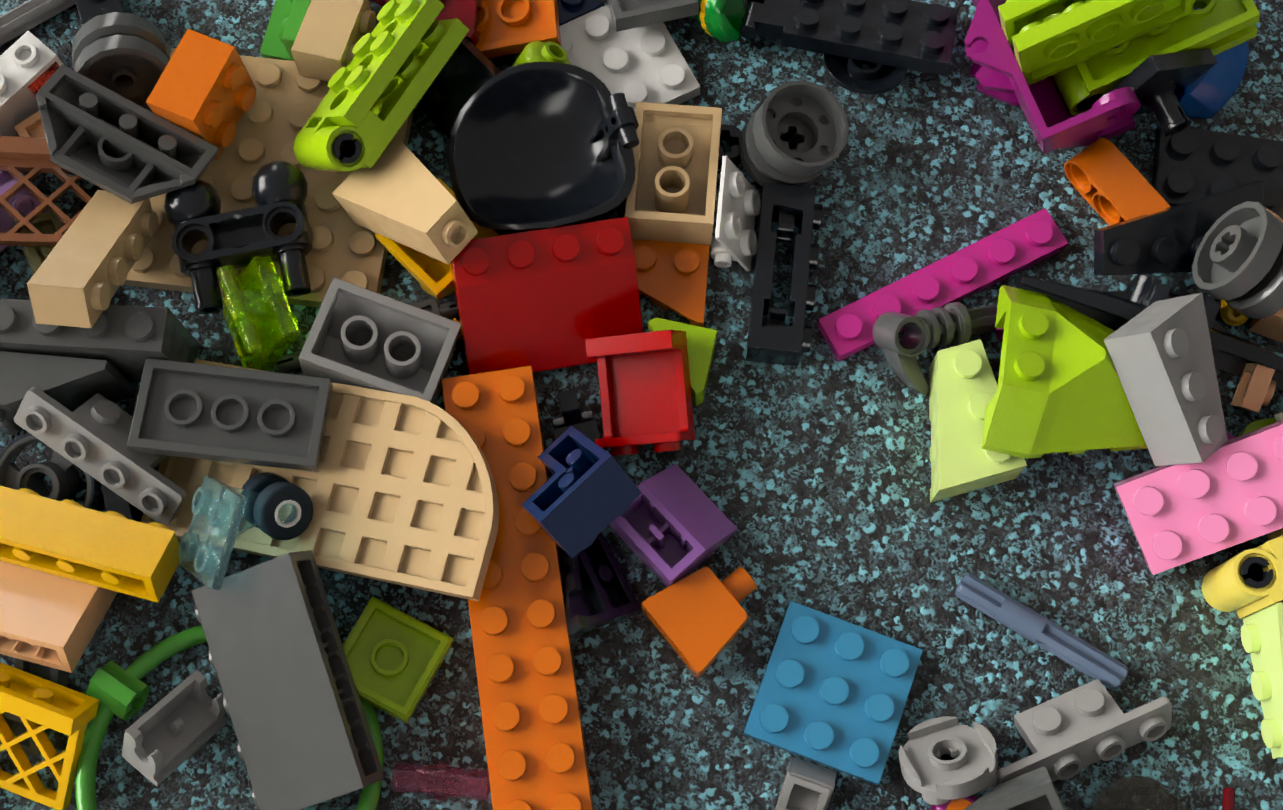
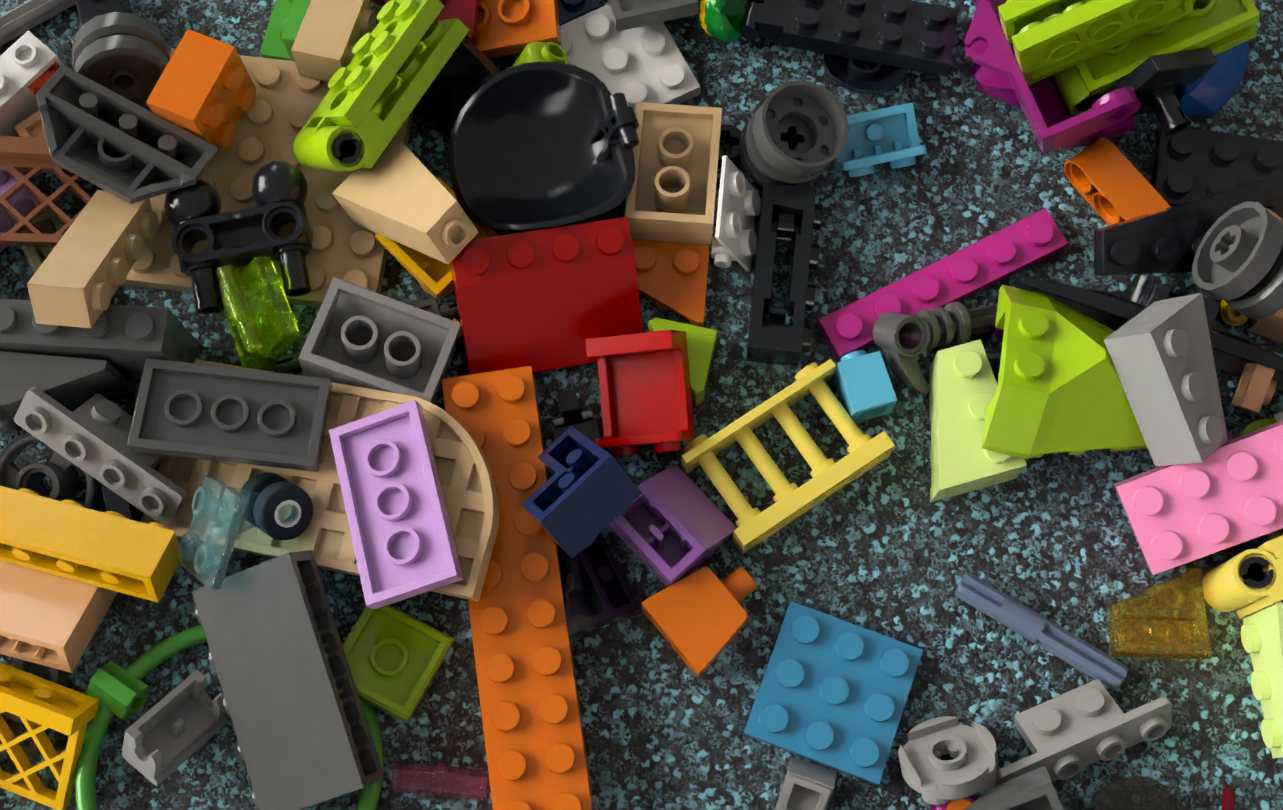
none -> lavender plate [329,400,463,610]
none -> light yellow fence [681,359,895,555]
none -> medium azure brick [832,350,897,423]
none -> medium azure bracket [834,102,927,178]
none -> clear yellow wing [1107,568,1212,659]

